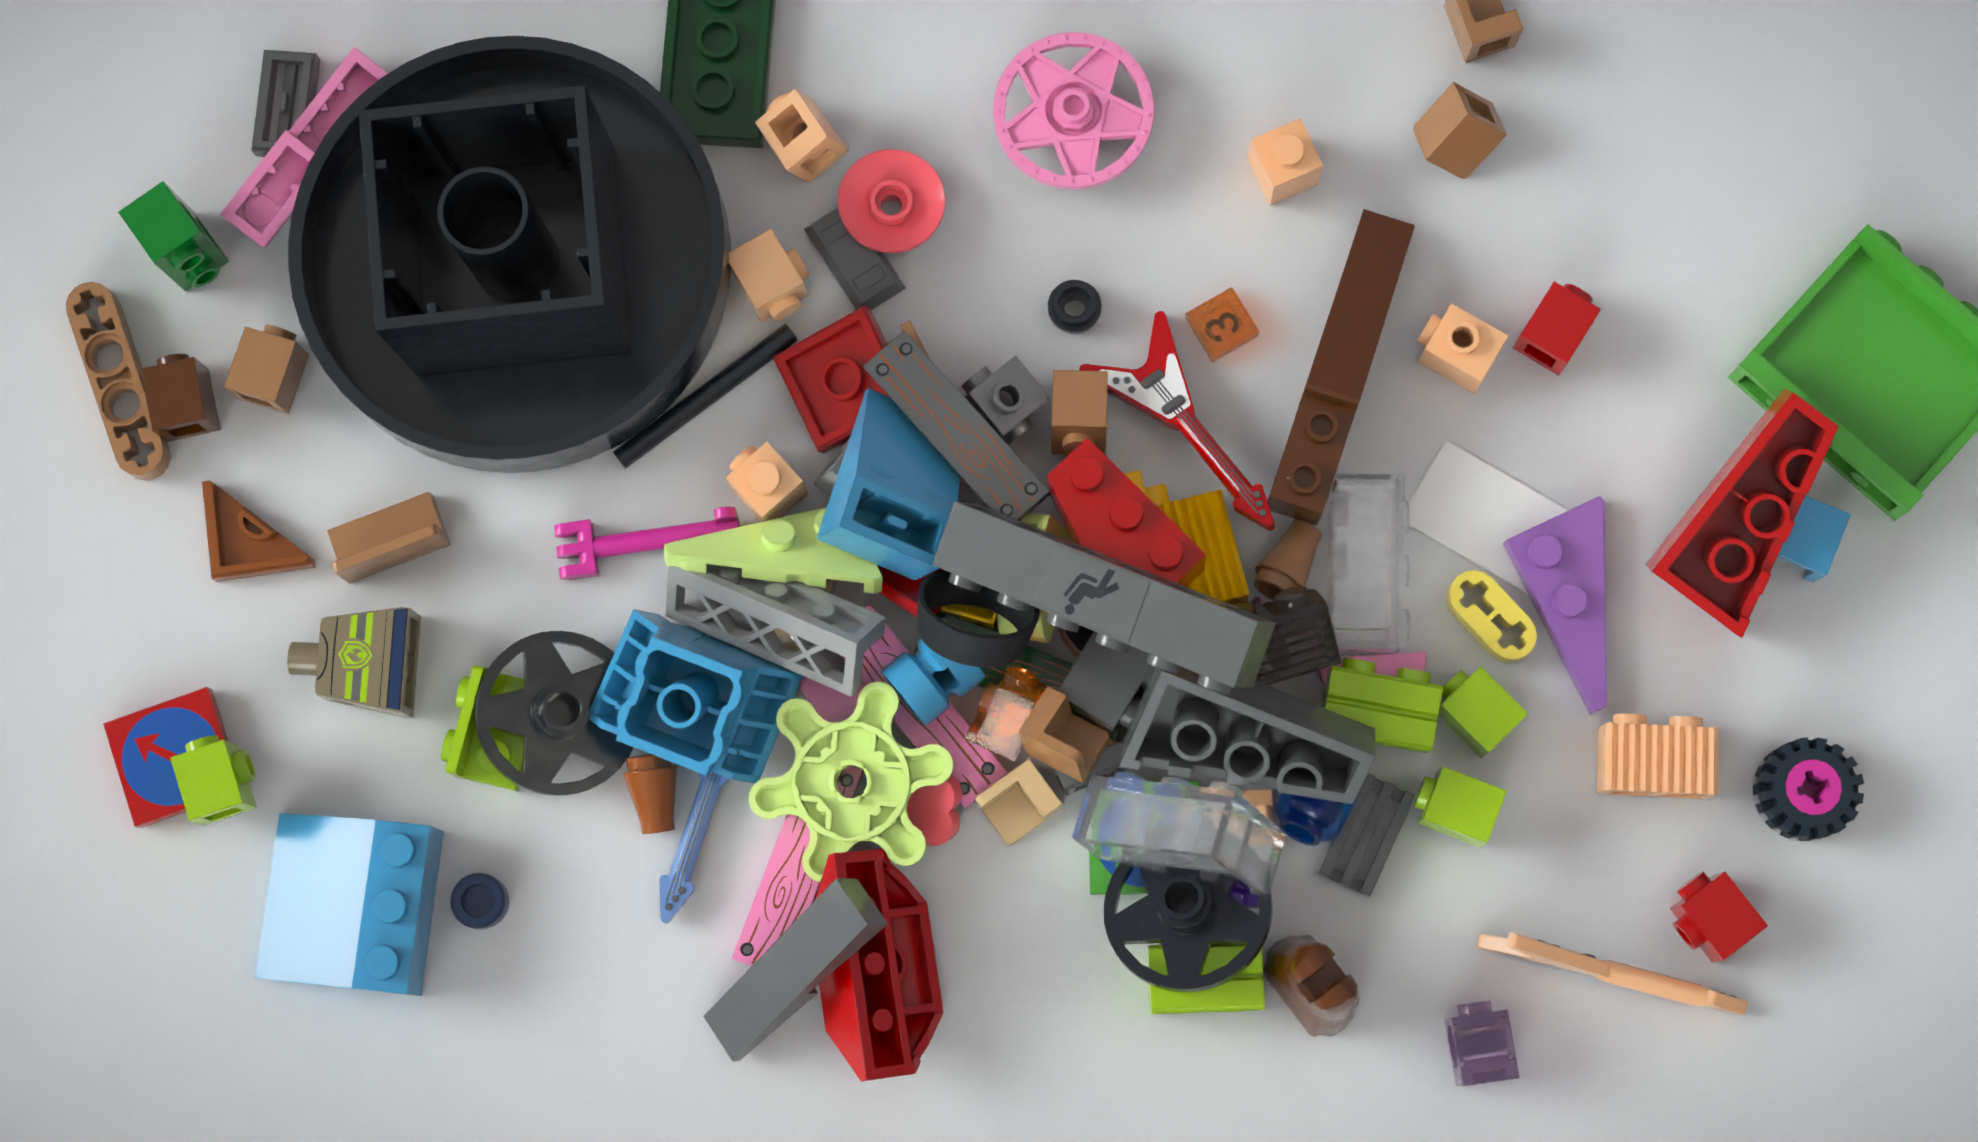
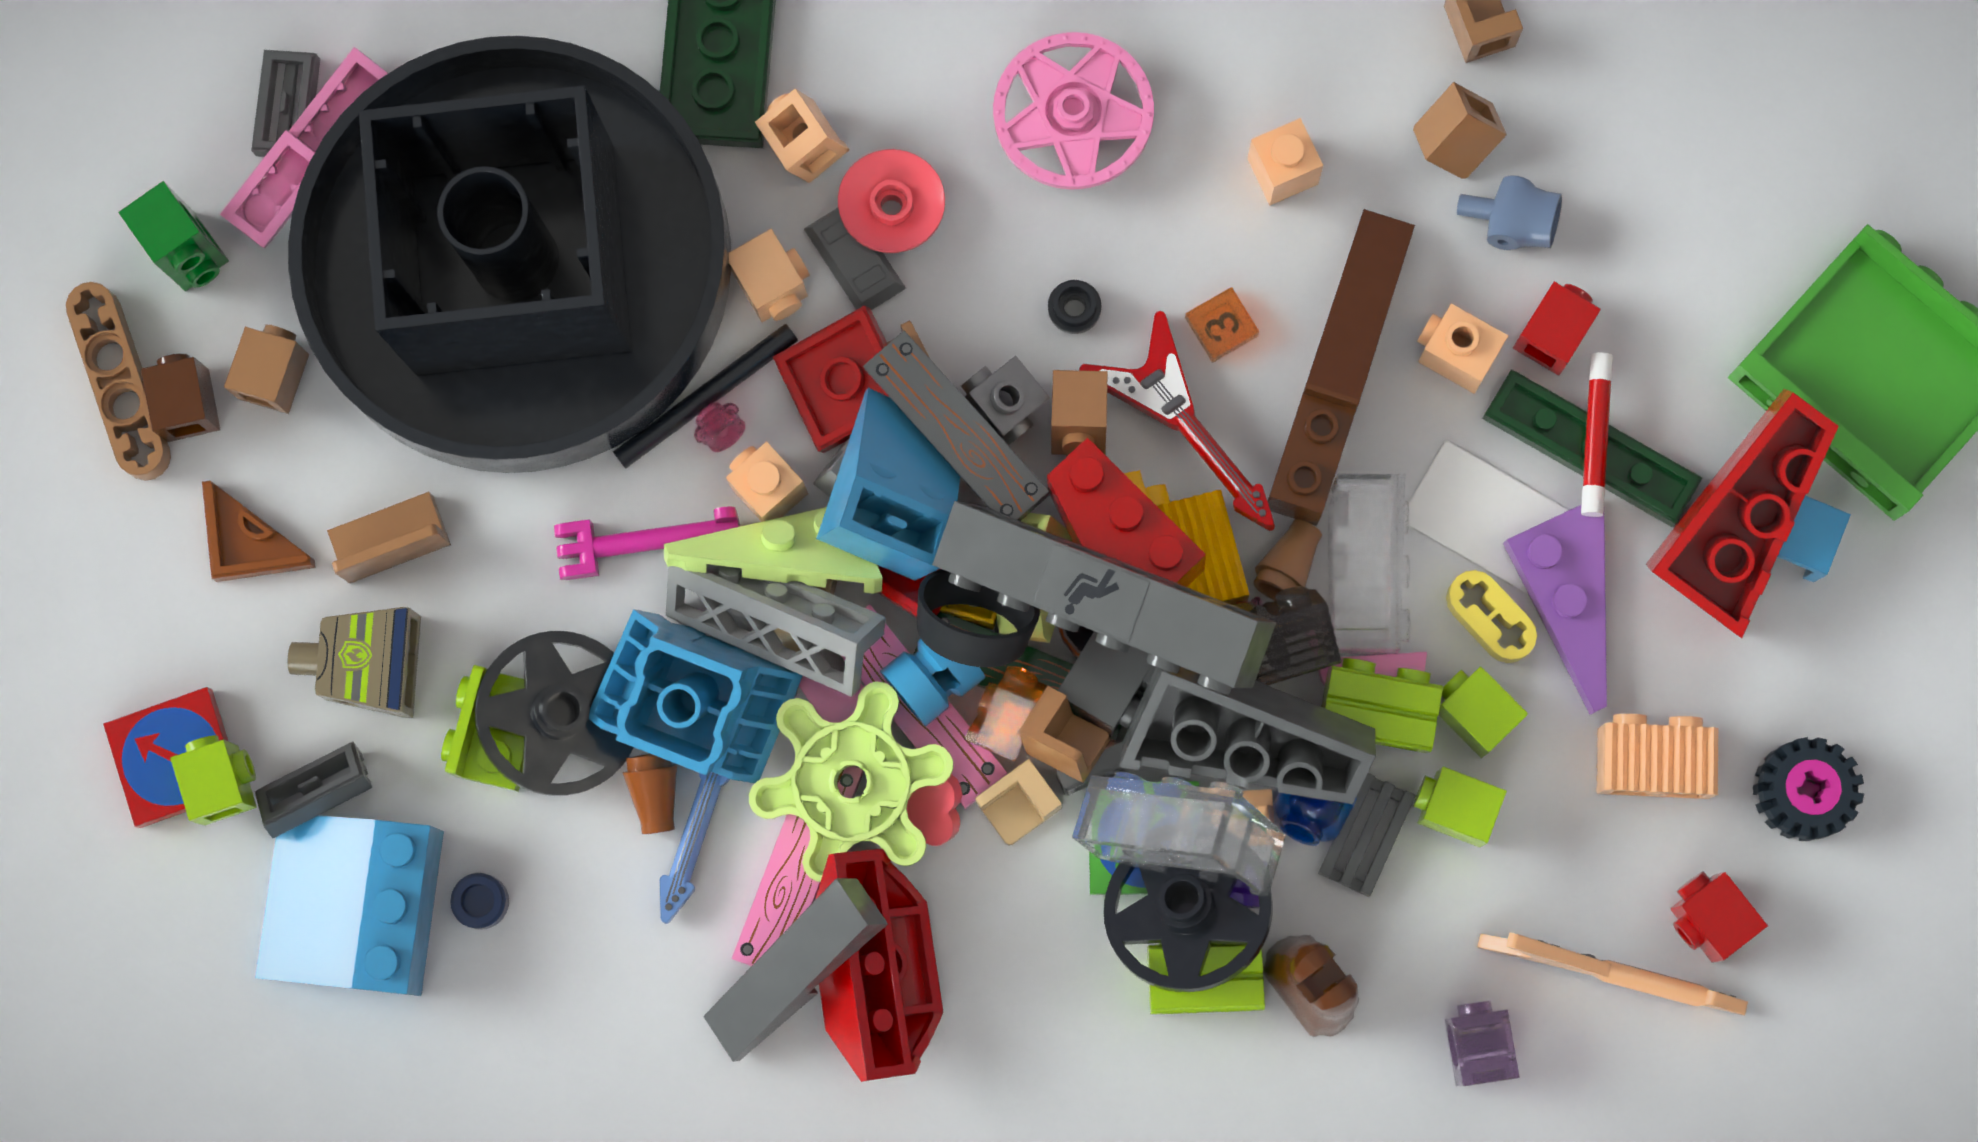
none -> dark grey tile [255,741,372,839]
none -> clear pink plate [694,402,745,452]
none -> sand blue piece [1457,175,1562,250]
none -> dark green tile [1482,369,1702,527]
none -> red bar [1581,352,1613,517]

